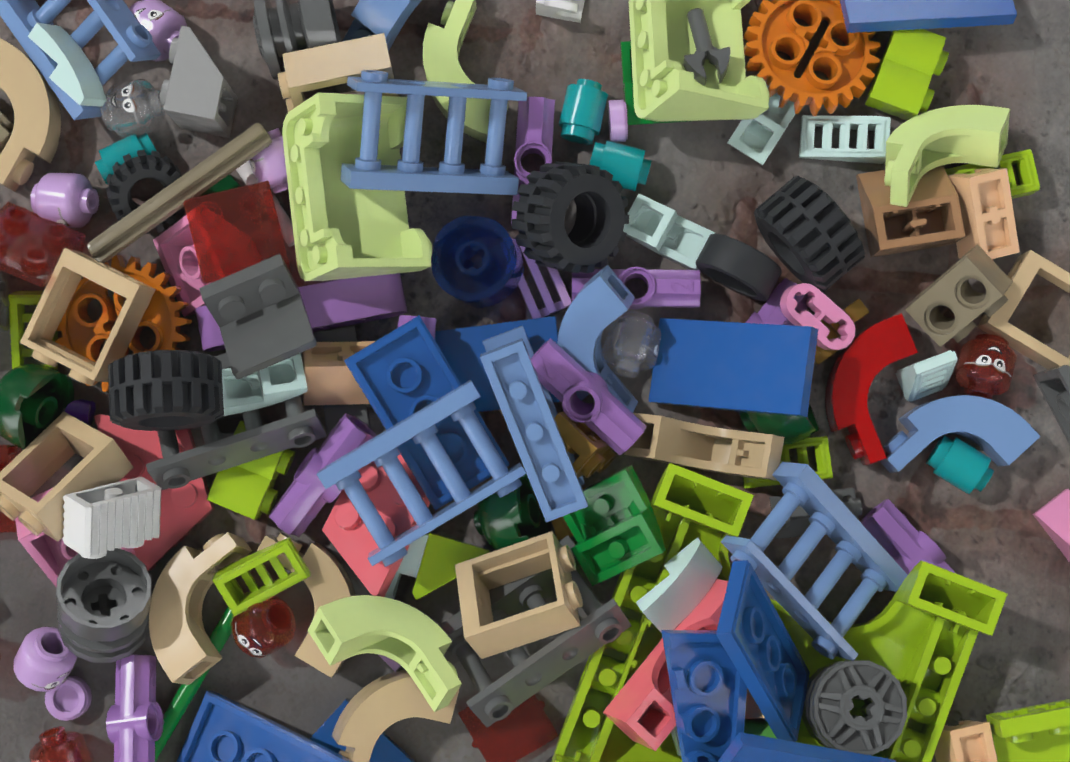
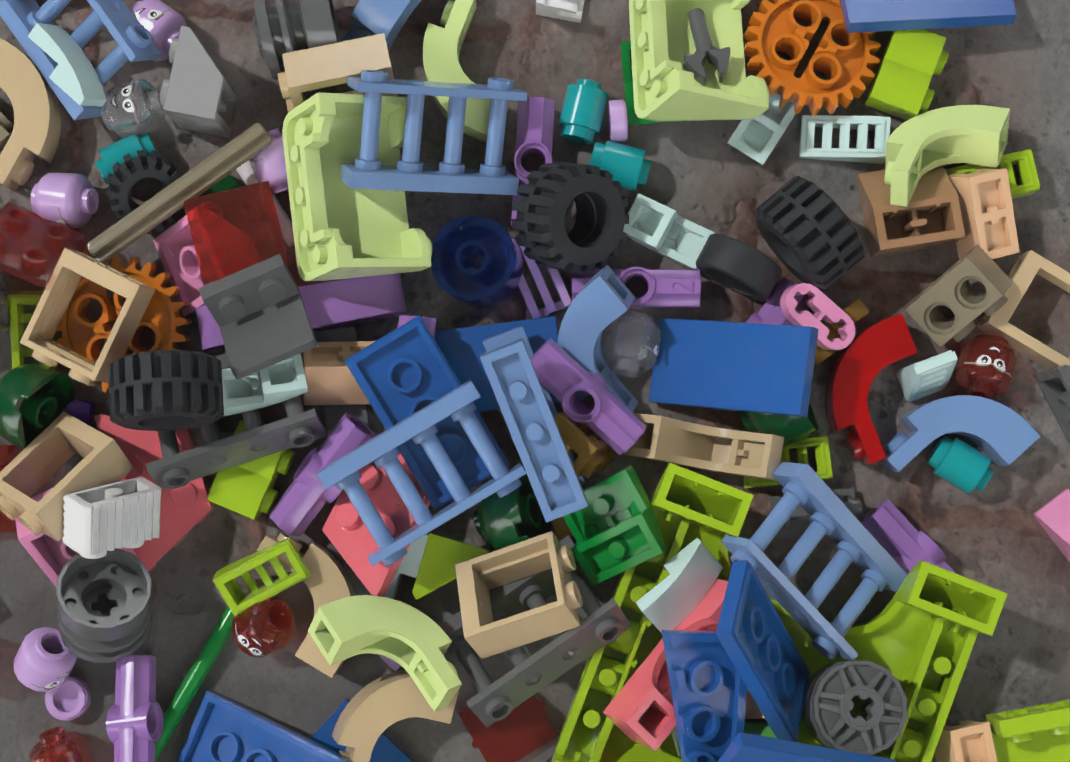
tan arch [149,532,252,685] -> none

